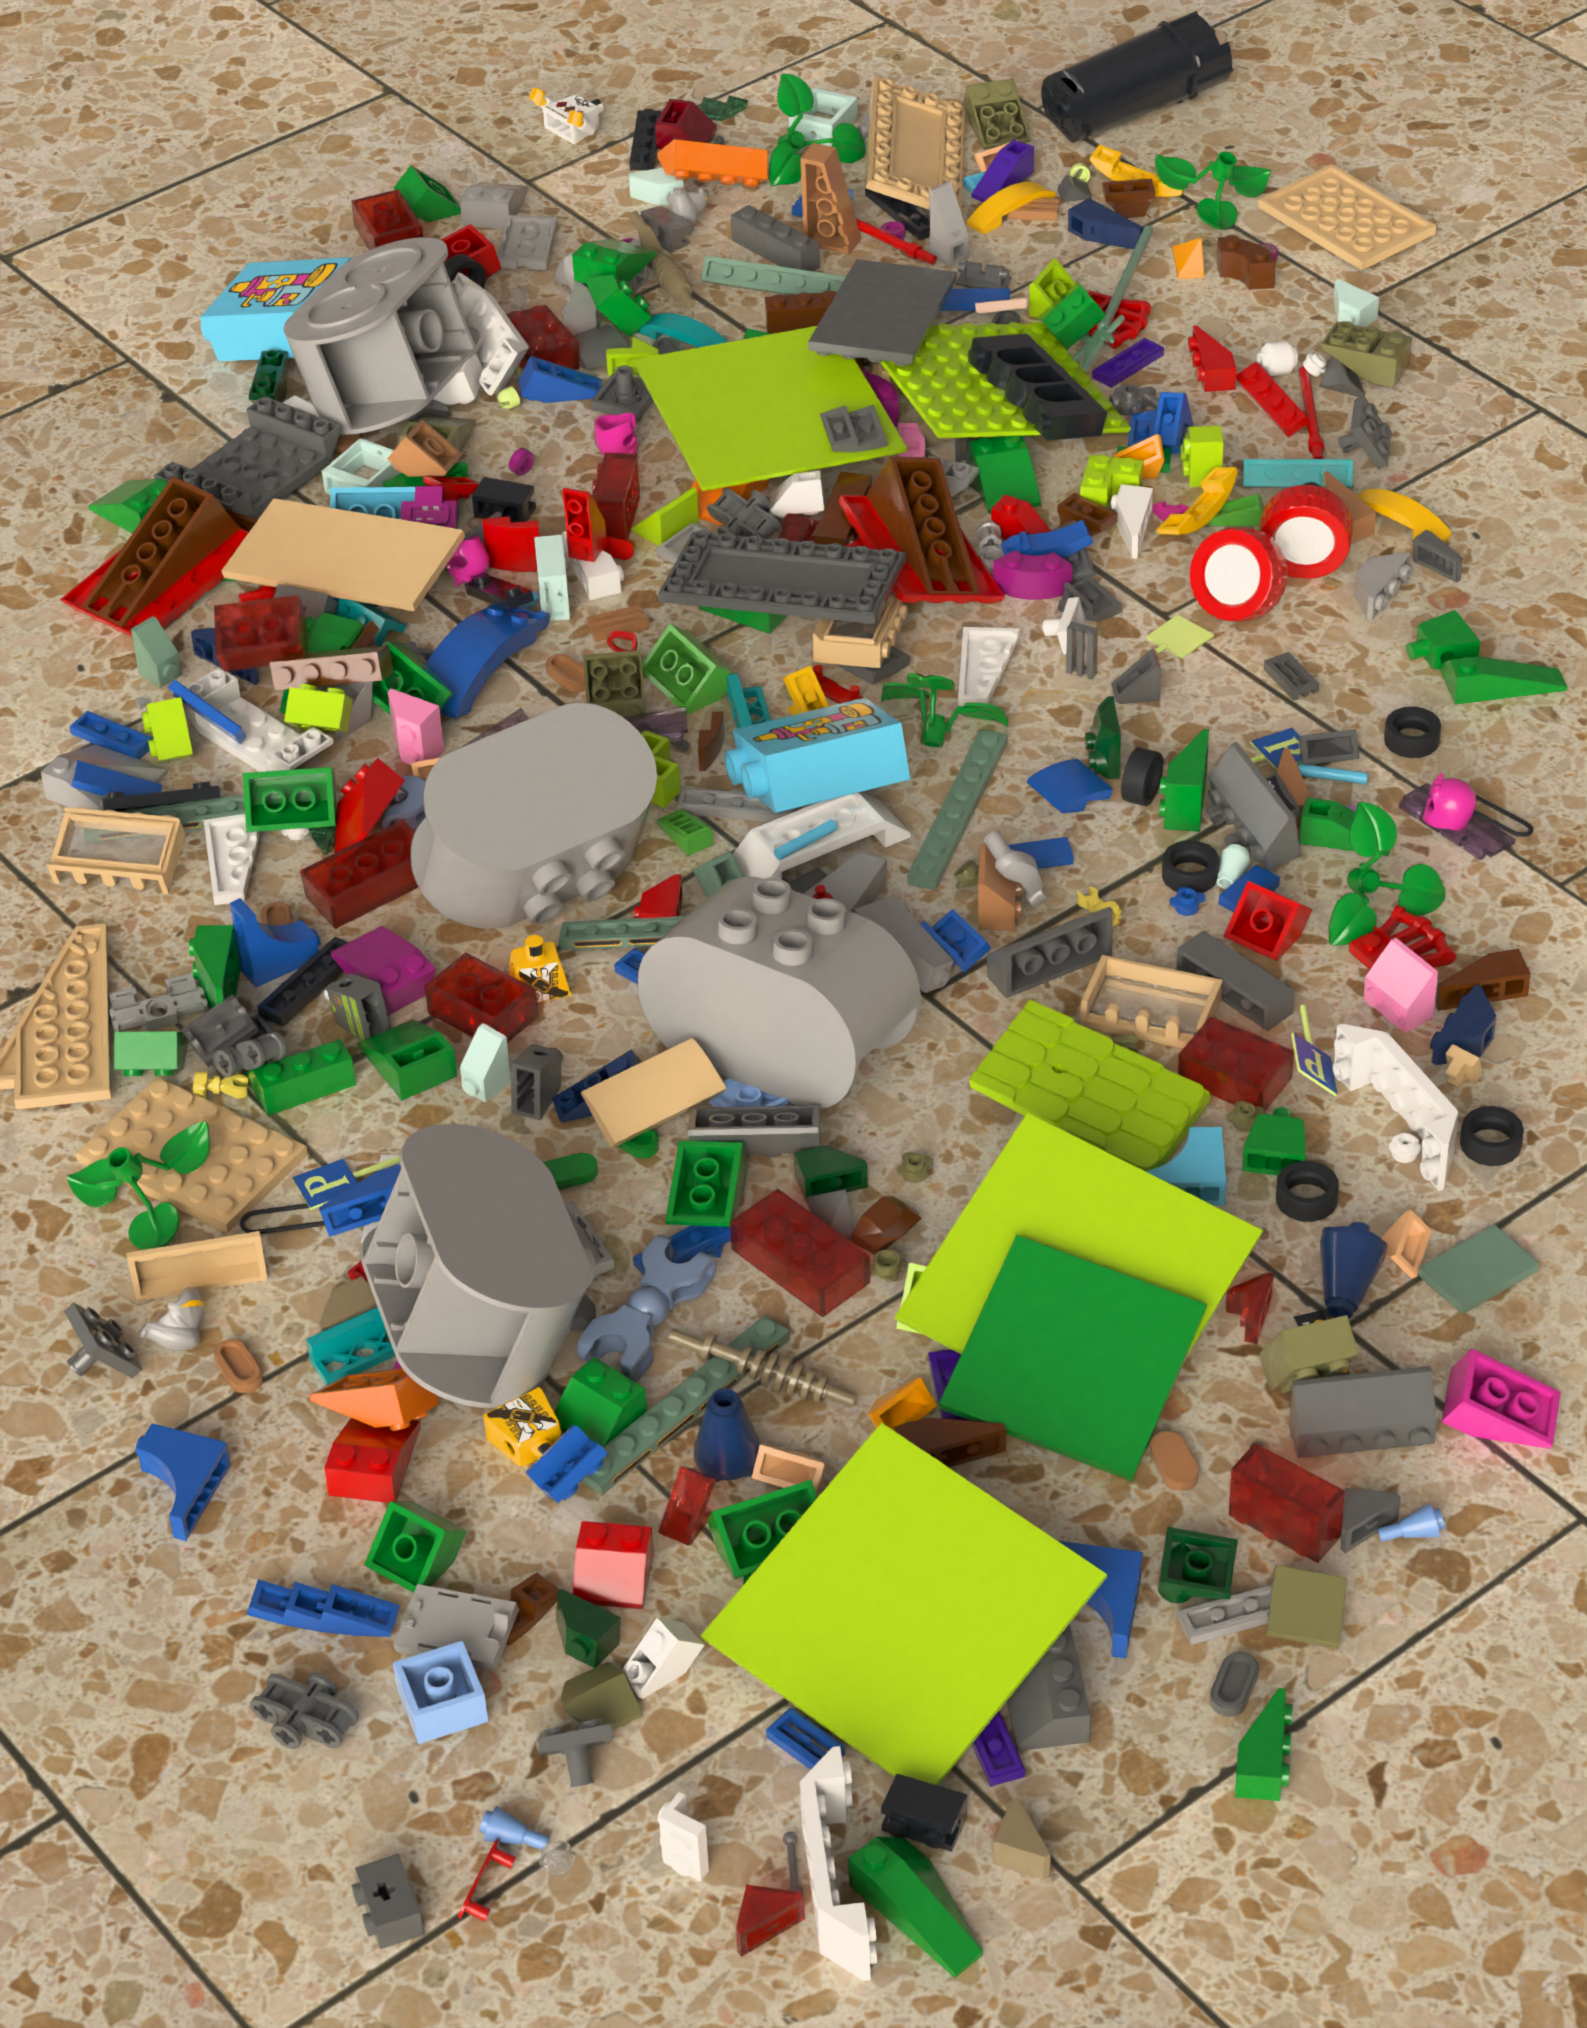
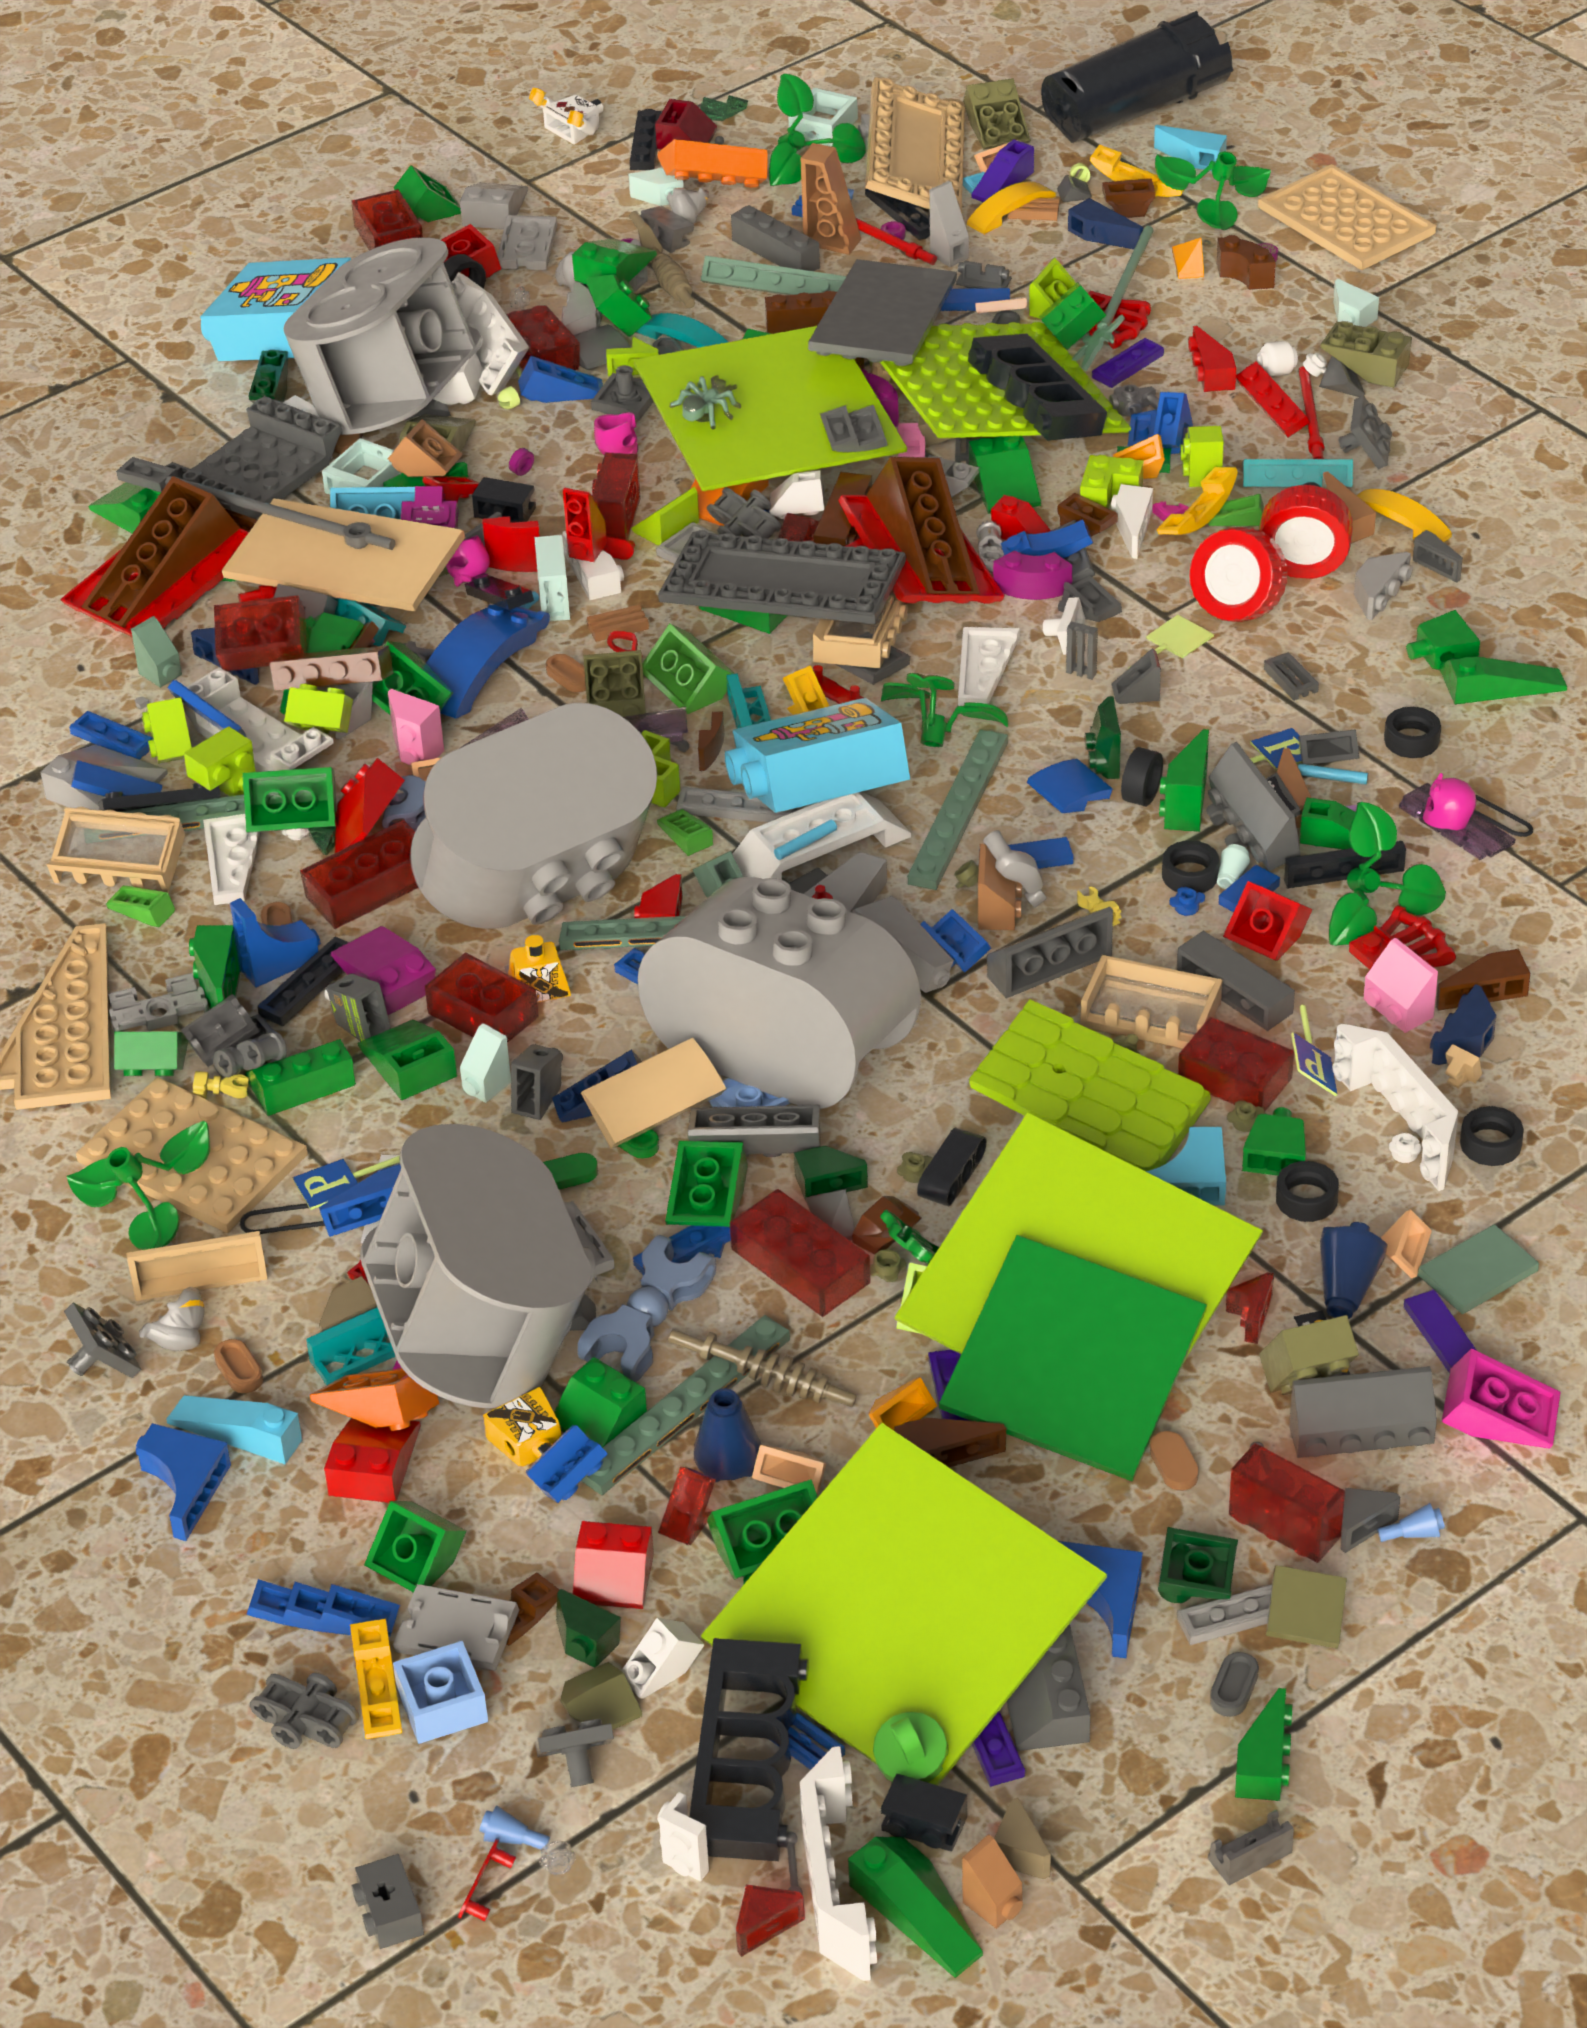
none -> bright green slope [106,885,175,927]
none -> dark grey bar [116,457,396,550]
none -> medium azure slope [166,1395,302,1464]
none -> lime brick [184,726,256,796]
none -> yellow slope [350,1619,402,1739]
none -> sand green animal [669,375,741,430]
none -> black fence [689,1638,809,1862]
none -> bright green tile [873,1712,949,1783]
none -> green tile [880,1209,939,1265]
none -> black beam [917,1127,987,1207]
none -> medium nougat slope [962,1834,1023,1929]
none -> medium azure slope [1154,125,1227,171]
none -> flat silver hinge [1208,1810,1294,1885]
none -> black plate [1284,841,1406,889]
none -> dark purple tile [1404,1290,1477,1374]

